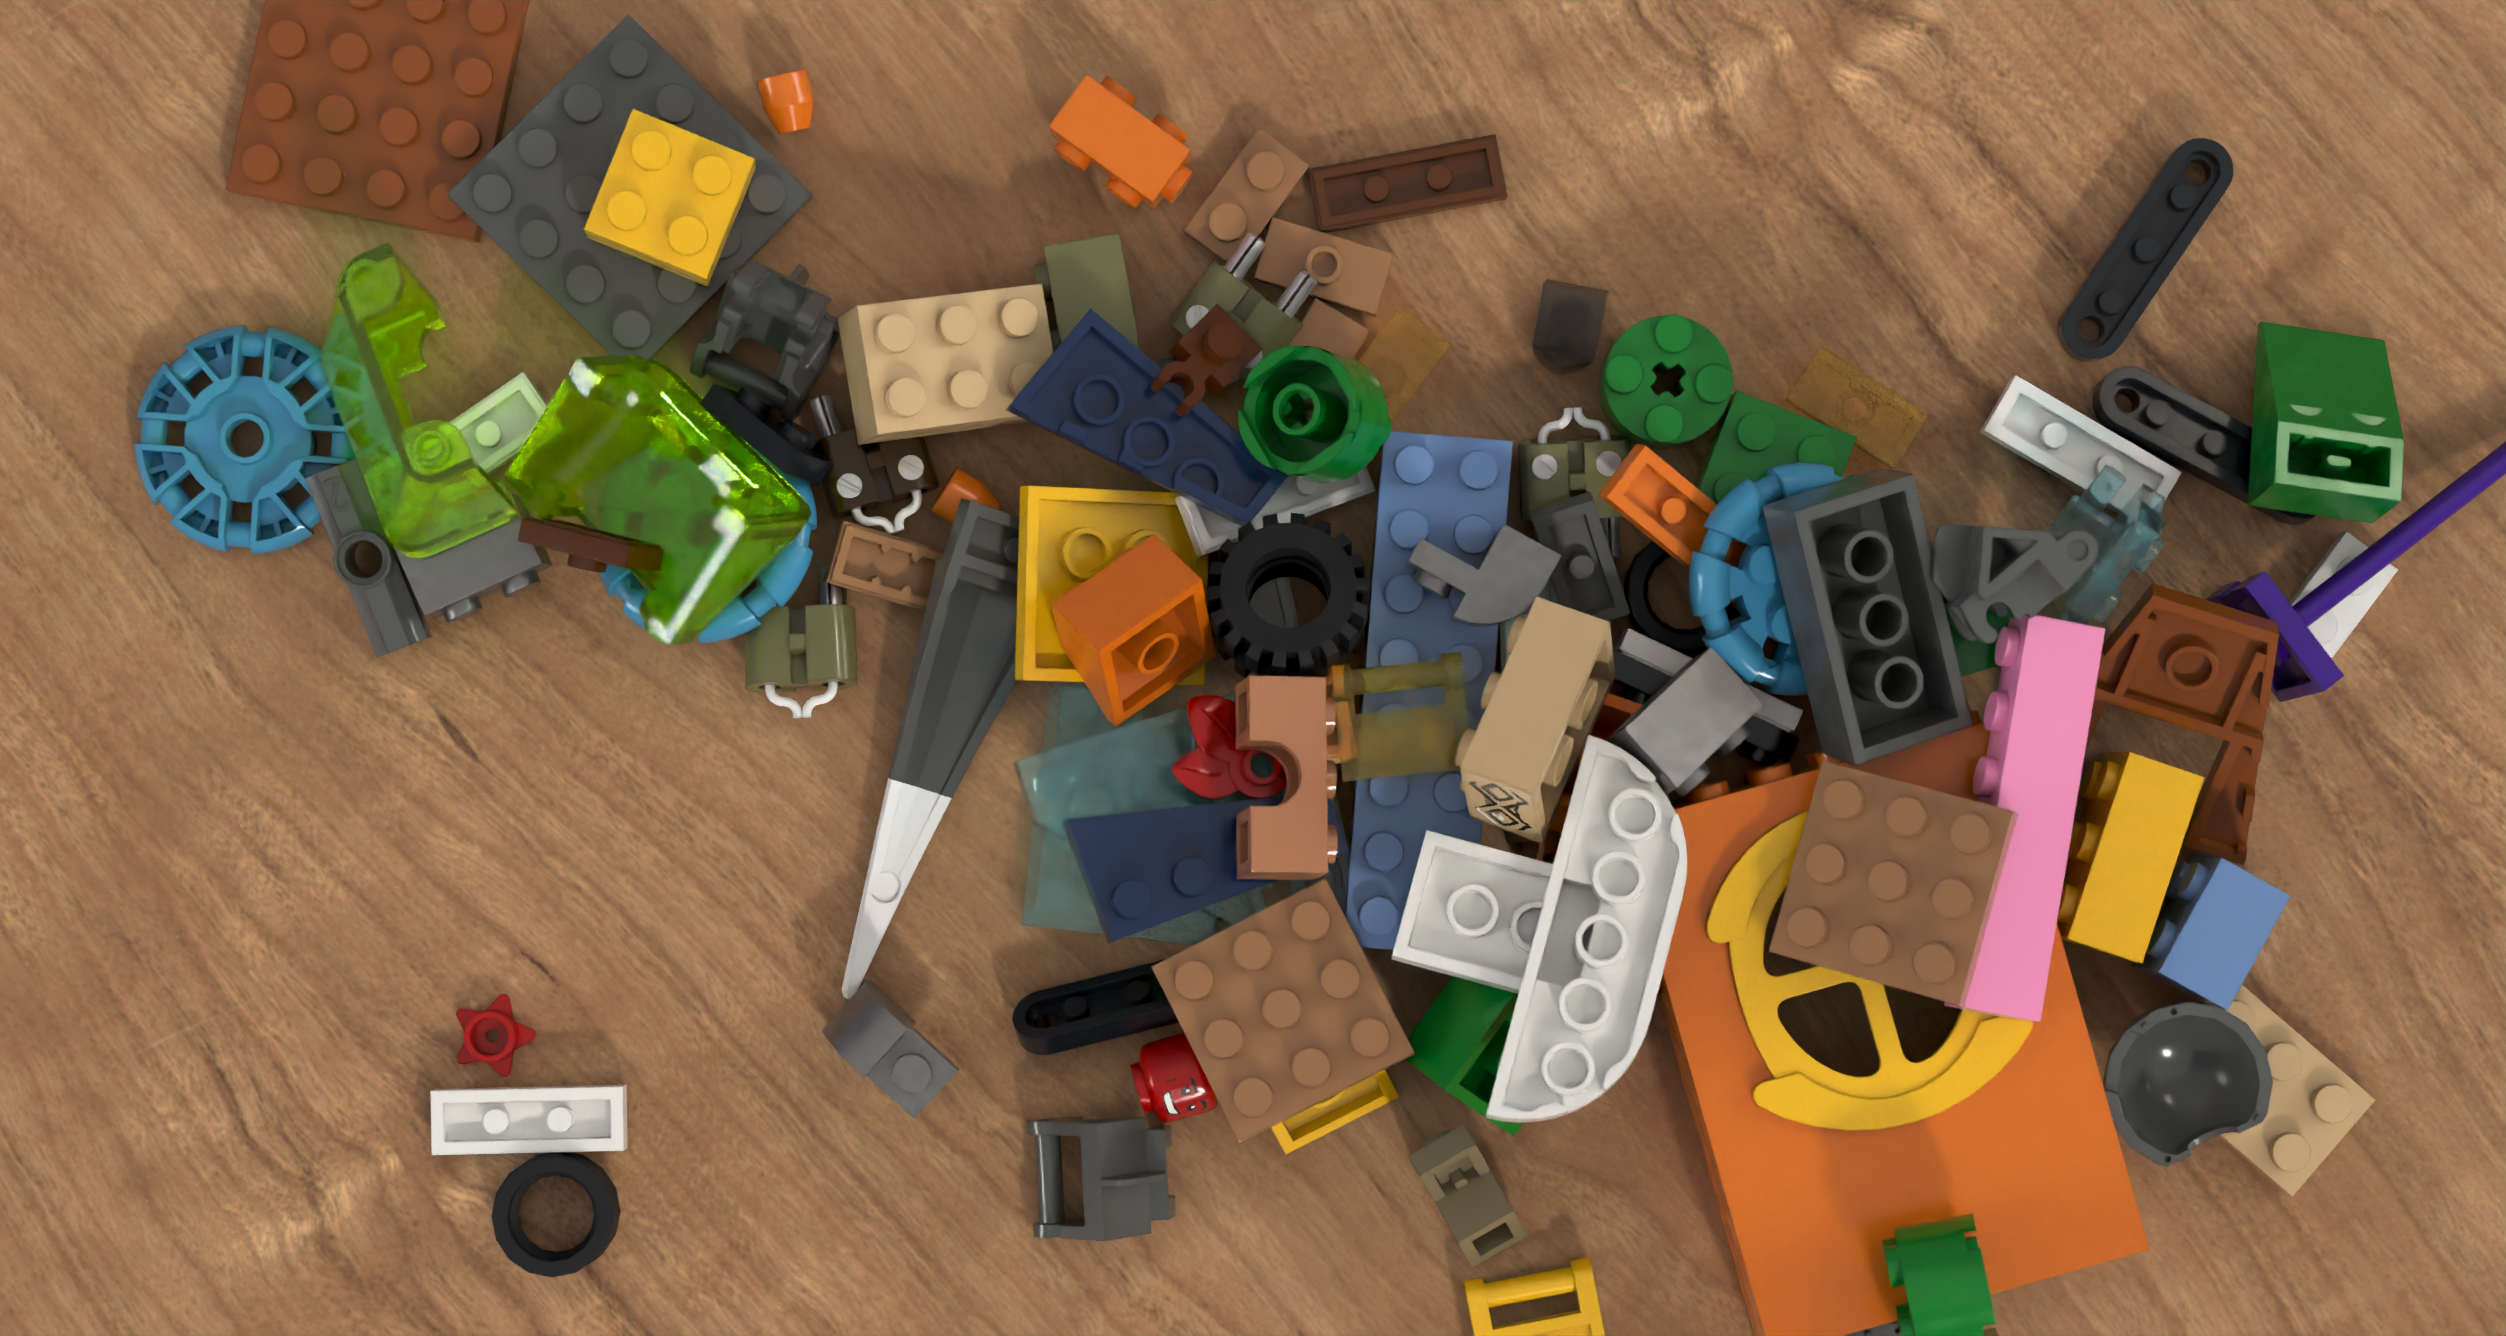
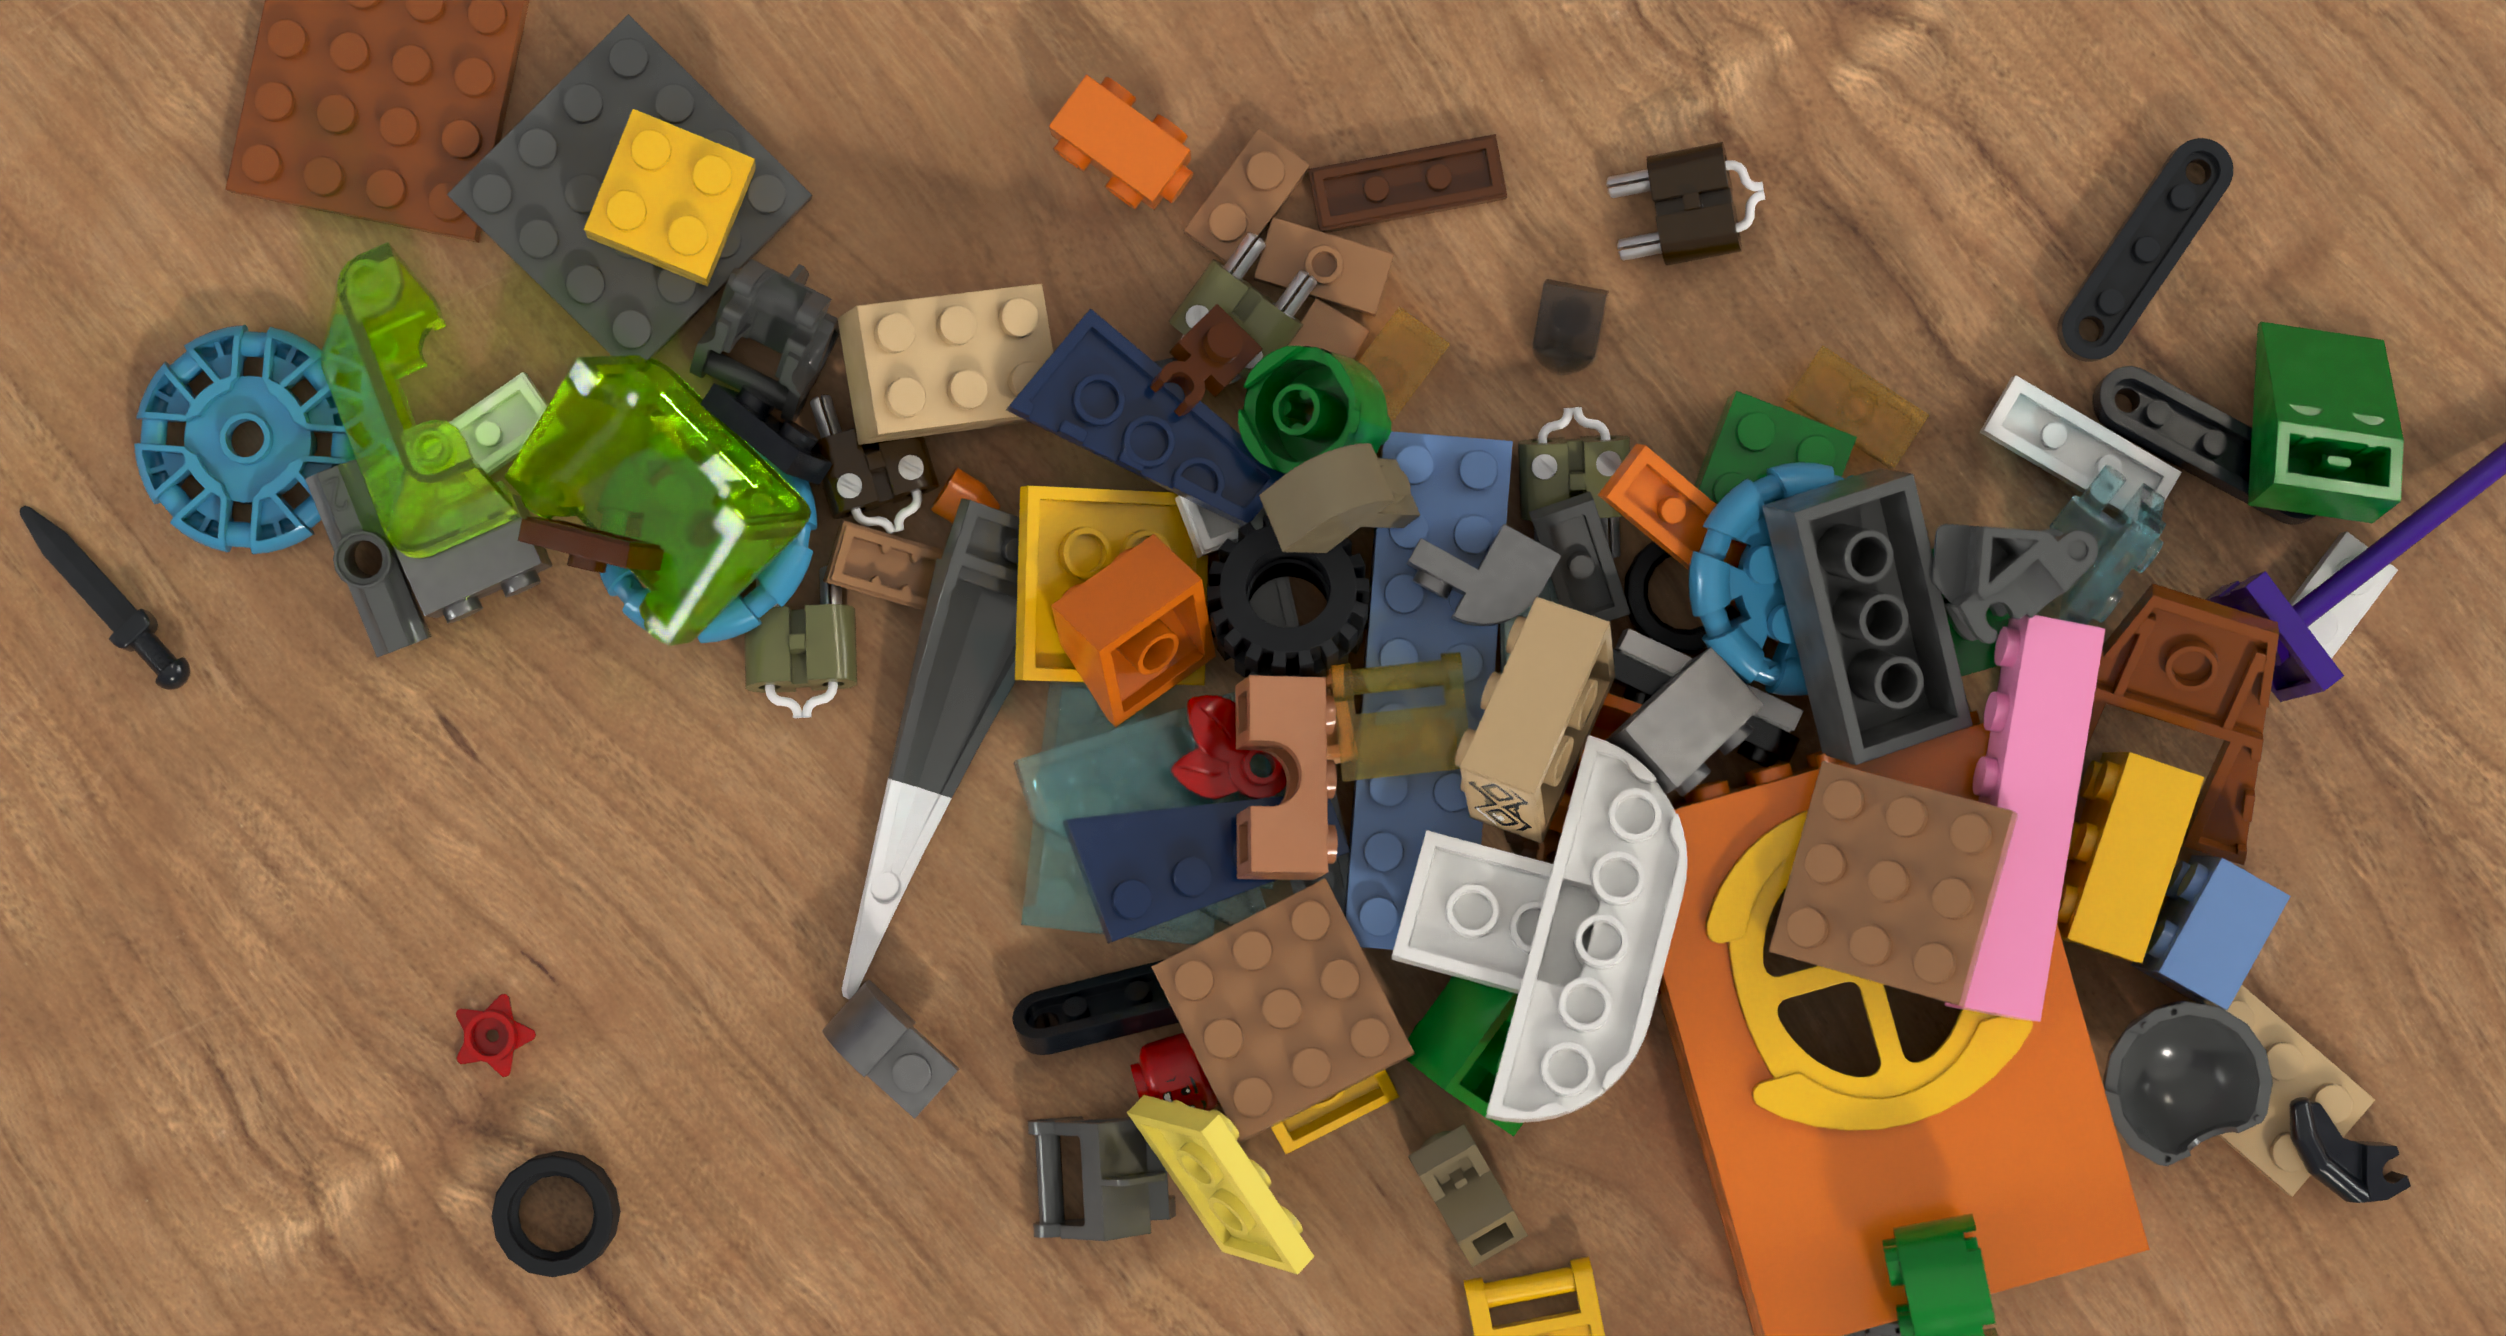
white plate [430,1085,628,1155] -> none
orange hose [757,69,814,134] -> none
olive brick [1035,233,1141,352] -> none
green brick [1598,314,1734,449] -> none
none -> black sword [20,506,190,690]
none -> light yellow plate [1127,1095,1315,1275]
none -> dark tan brick [1259,443,1420,553]
none -> dark brown piece [1607,142,1765,266]
none -> black piece [2289,1097,2411,1203]

